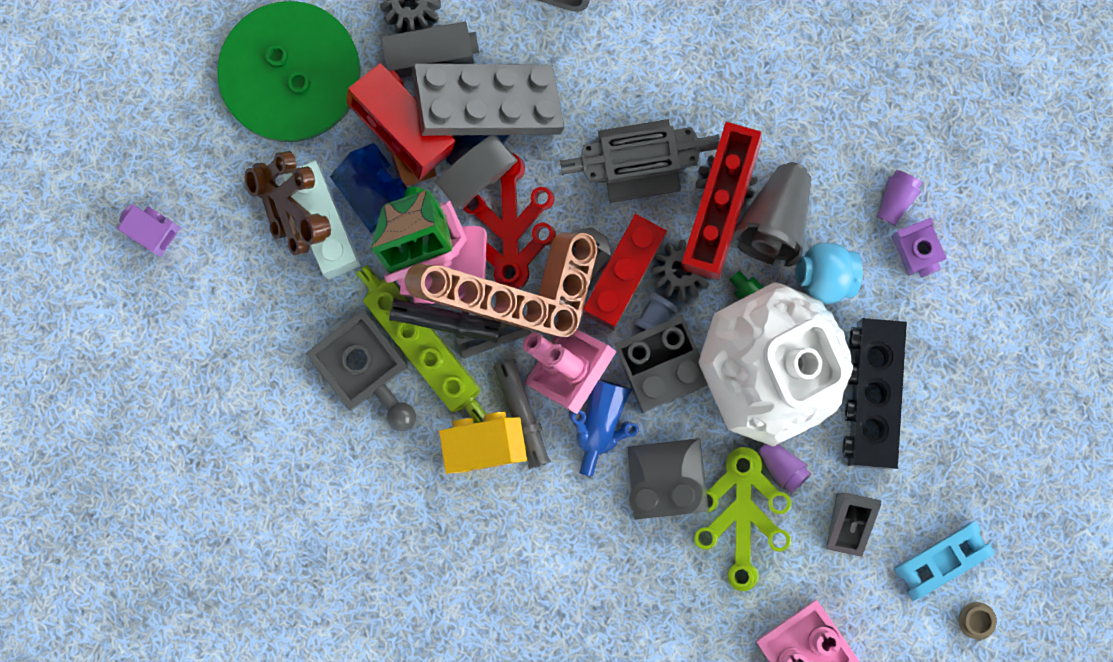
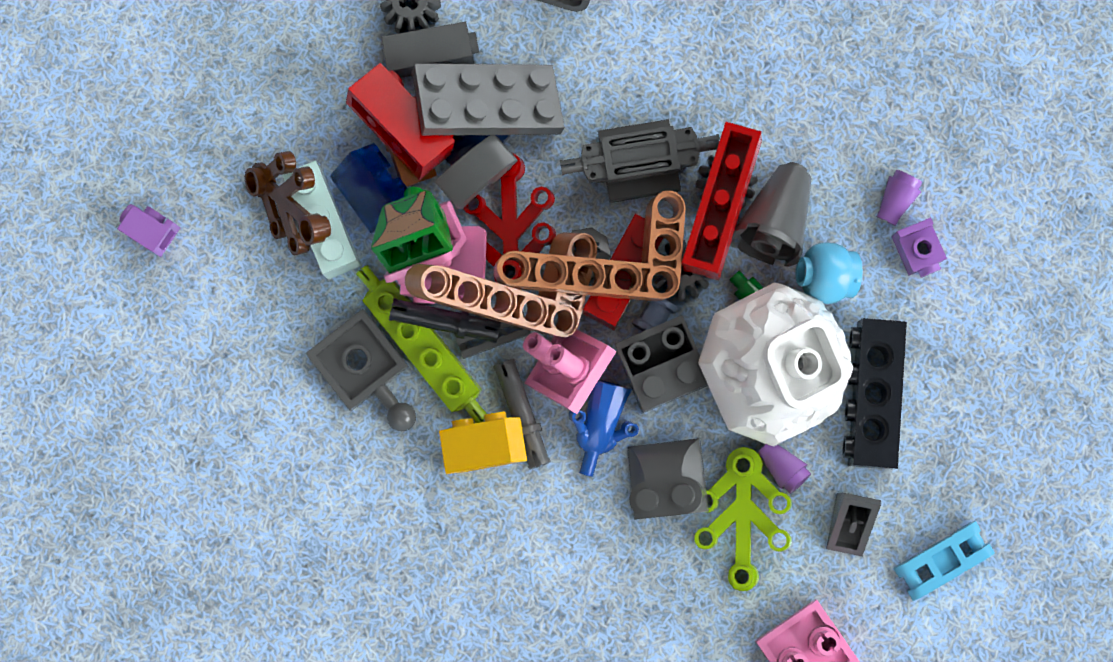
green plate [217,1,361,142] -> none
dark tan plate [958,602,997,640] -> none
none -> nougat beam [493,191,686,301]

